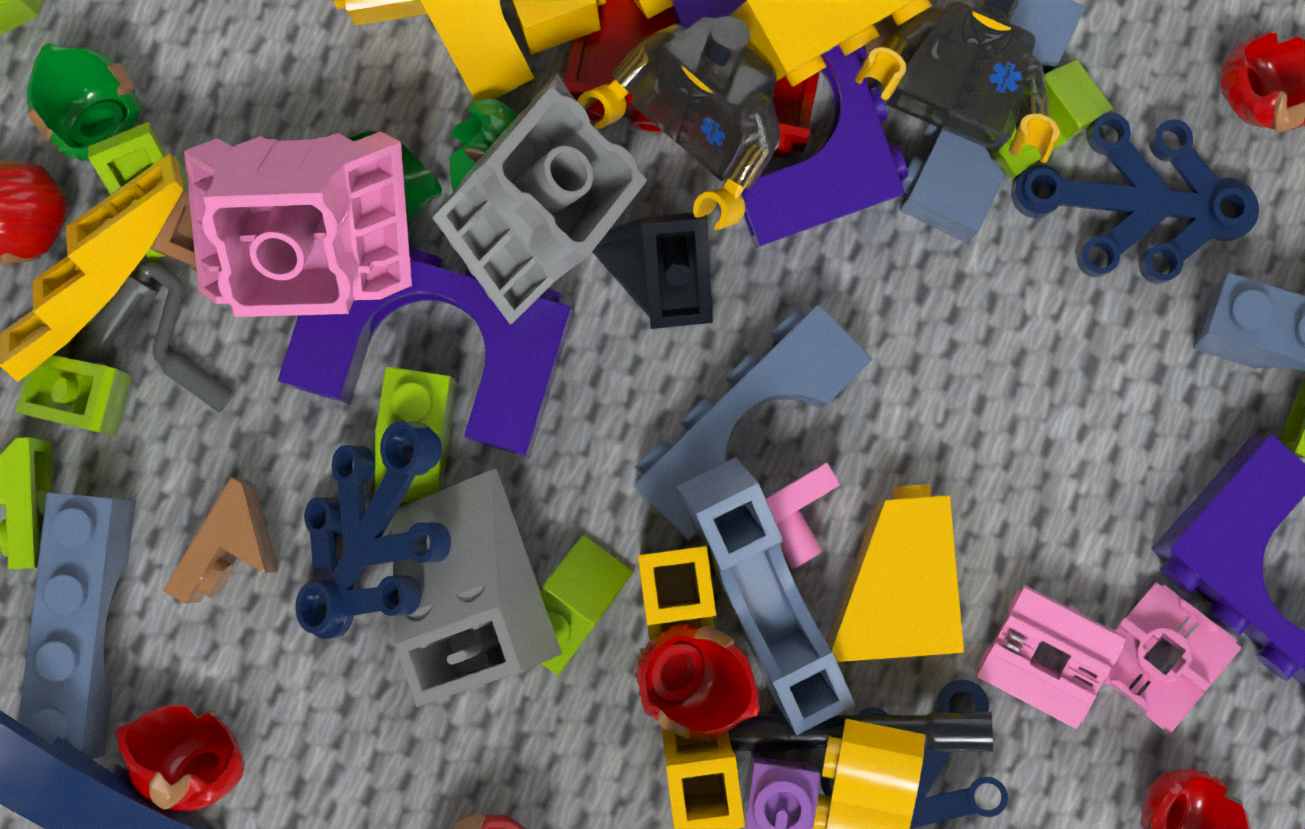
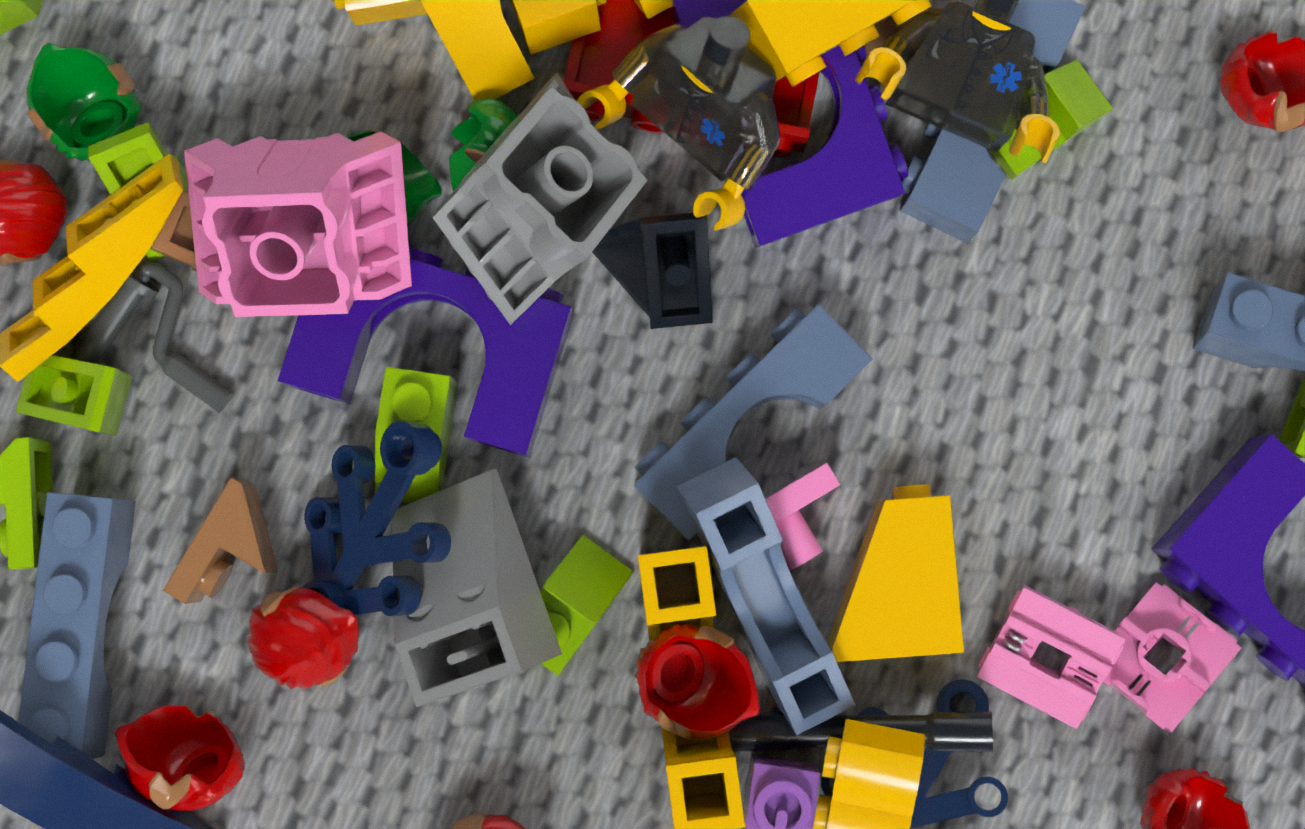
dark blue plant [1011,113,1259,284] -> none
none -> red hair [247,587,359,689]

